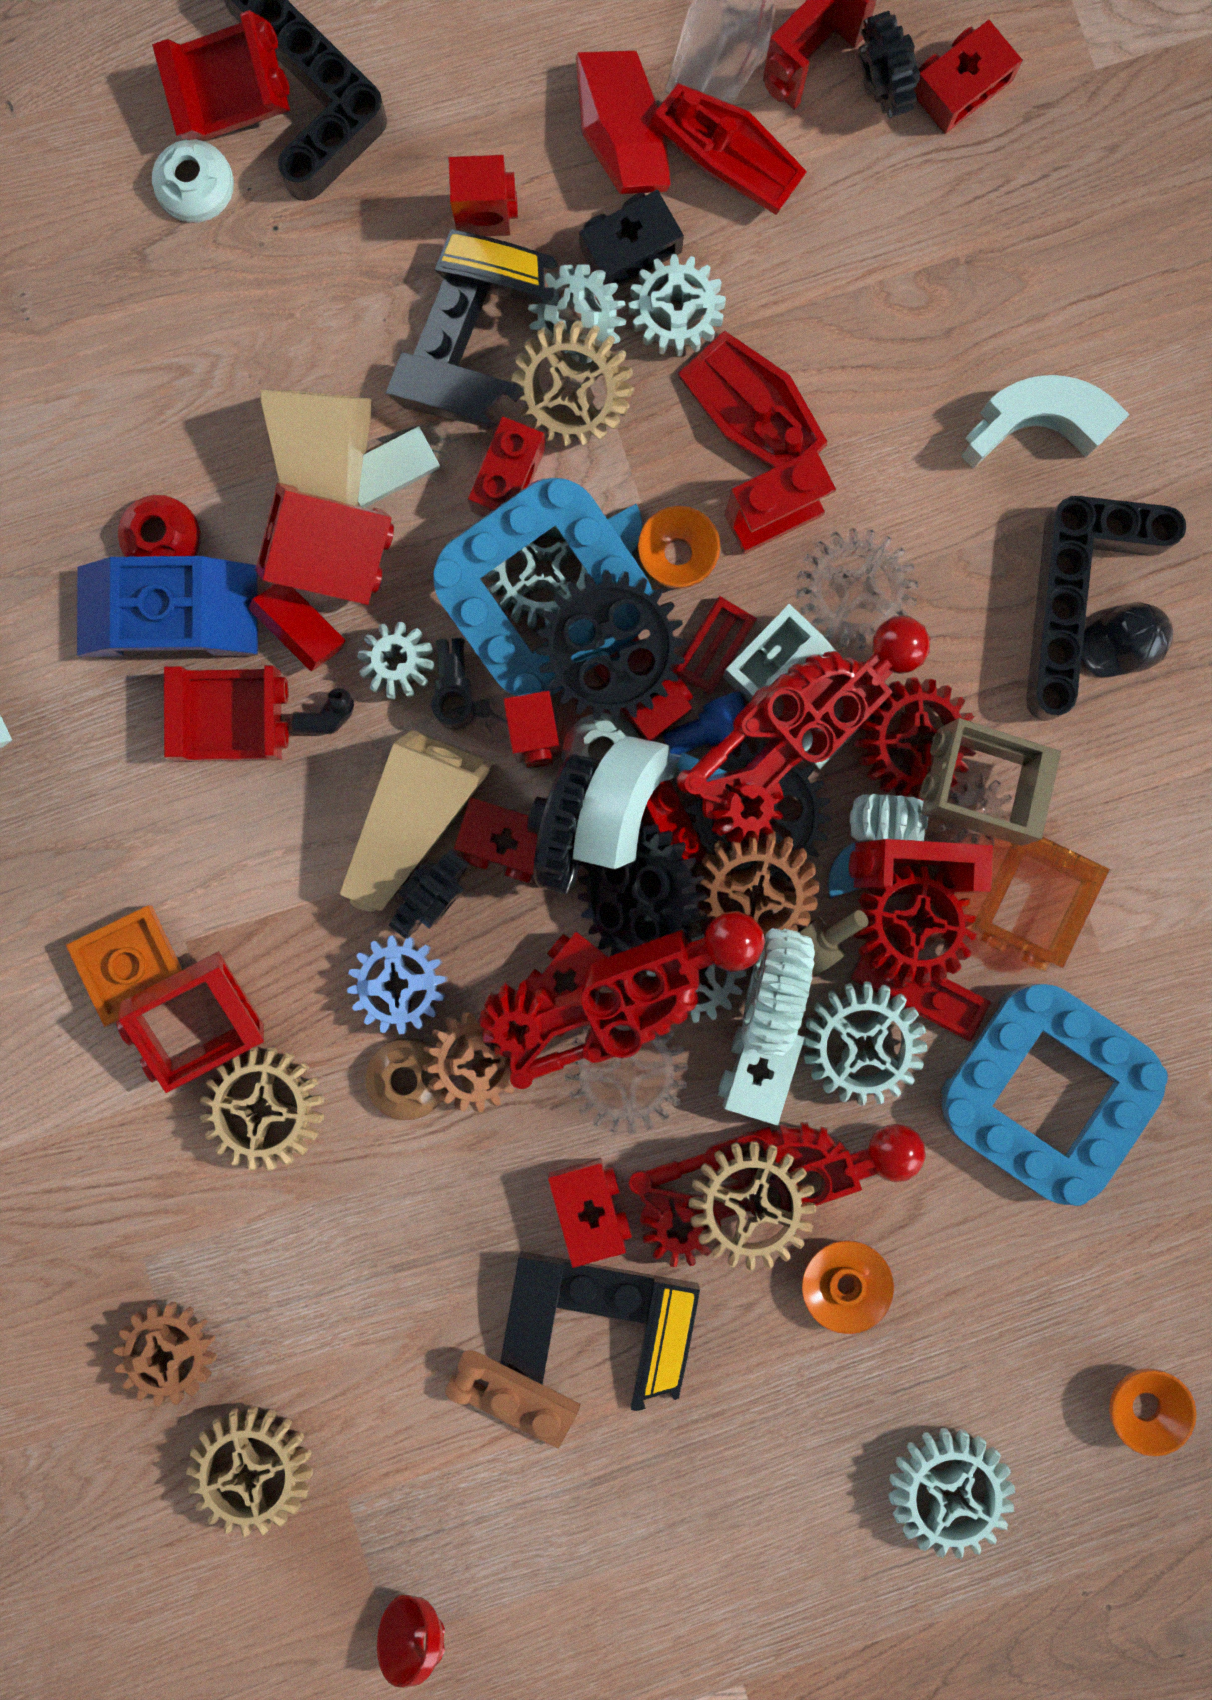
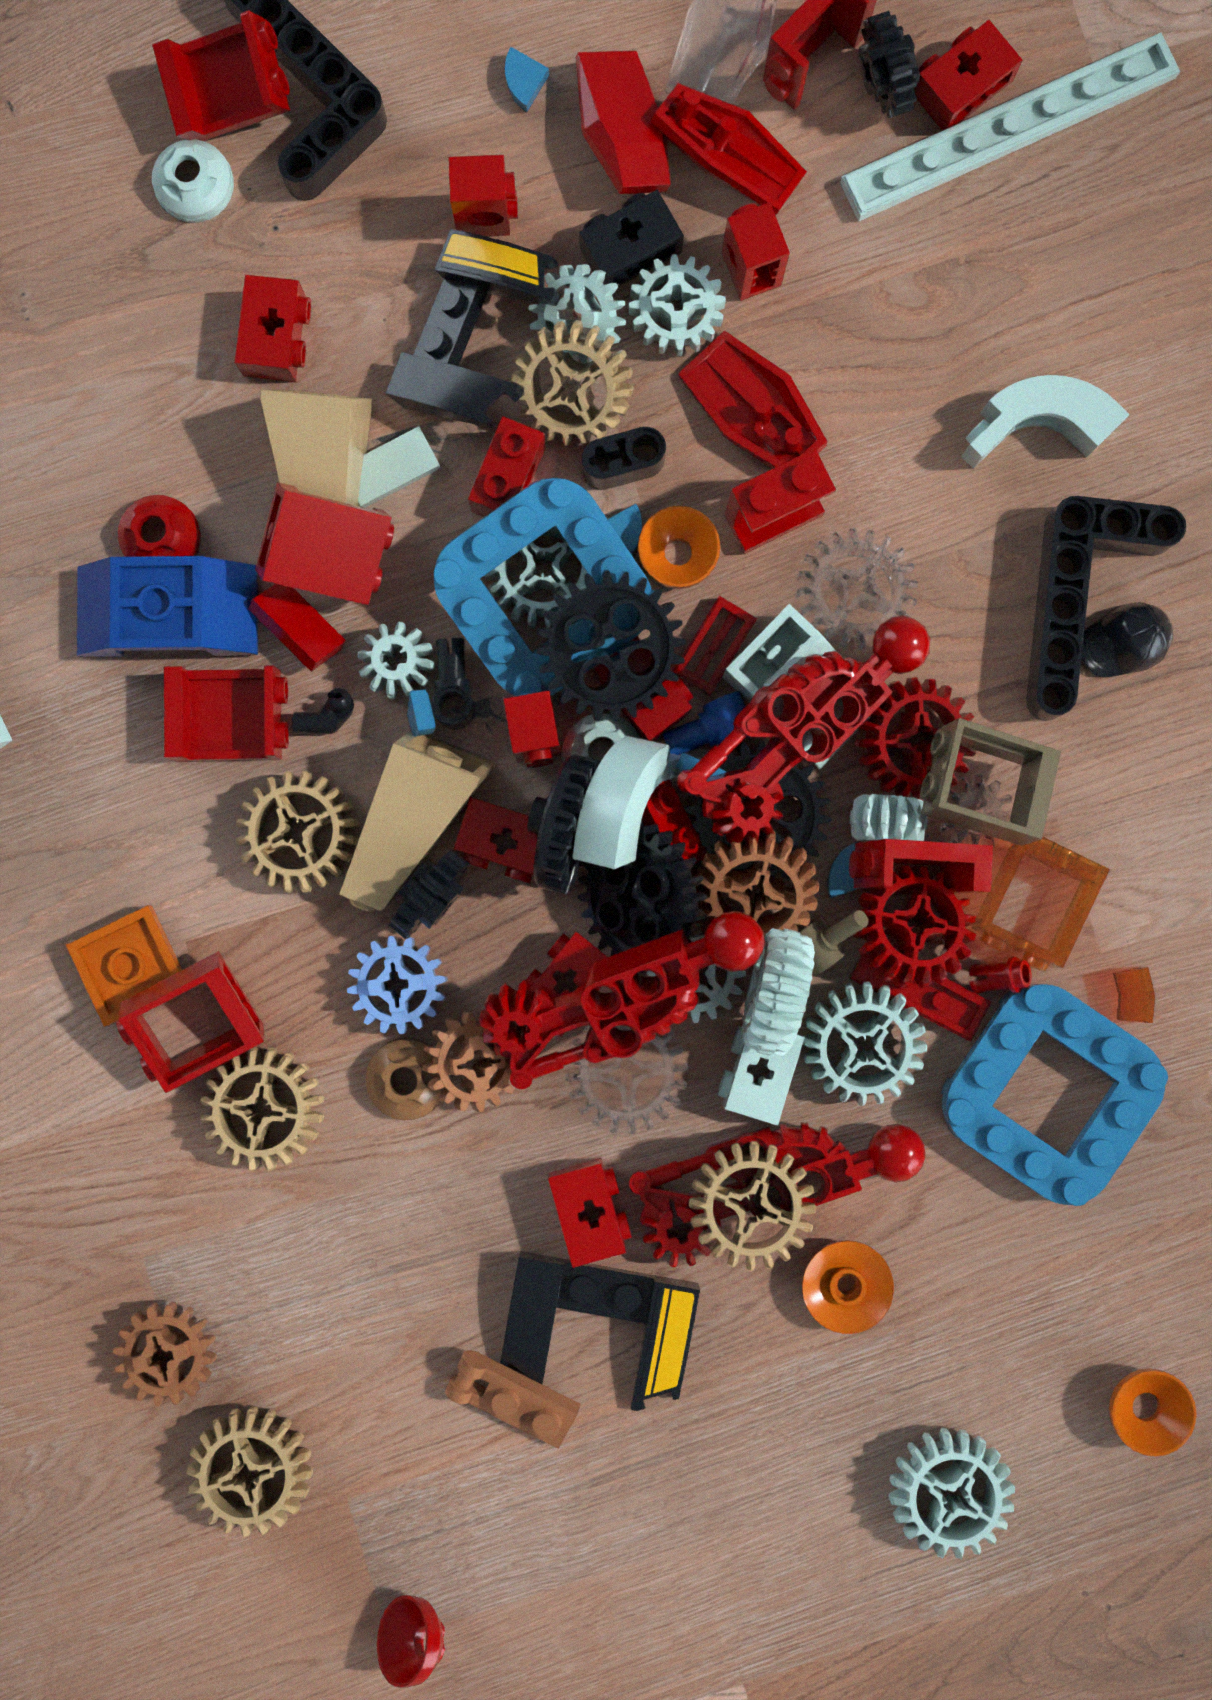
none -> red brick [234,275,311,382]
none -> tan gear [236,771,359,893]
none -> dark azure tile [407,689,436,737]
none -> dark azure tile [505,47,549,112]
none -> black beam [582,427,666,490]
none -> red brick [721,202,790,301]
none -> light aqua tile [840,33,1180,222]
none -> red pin [969,956,1032,993]
none -> clear orange piece [1113,967,1155,1023]

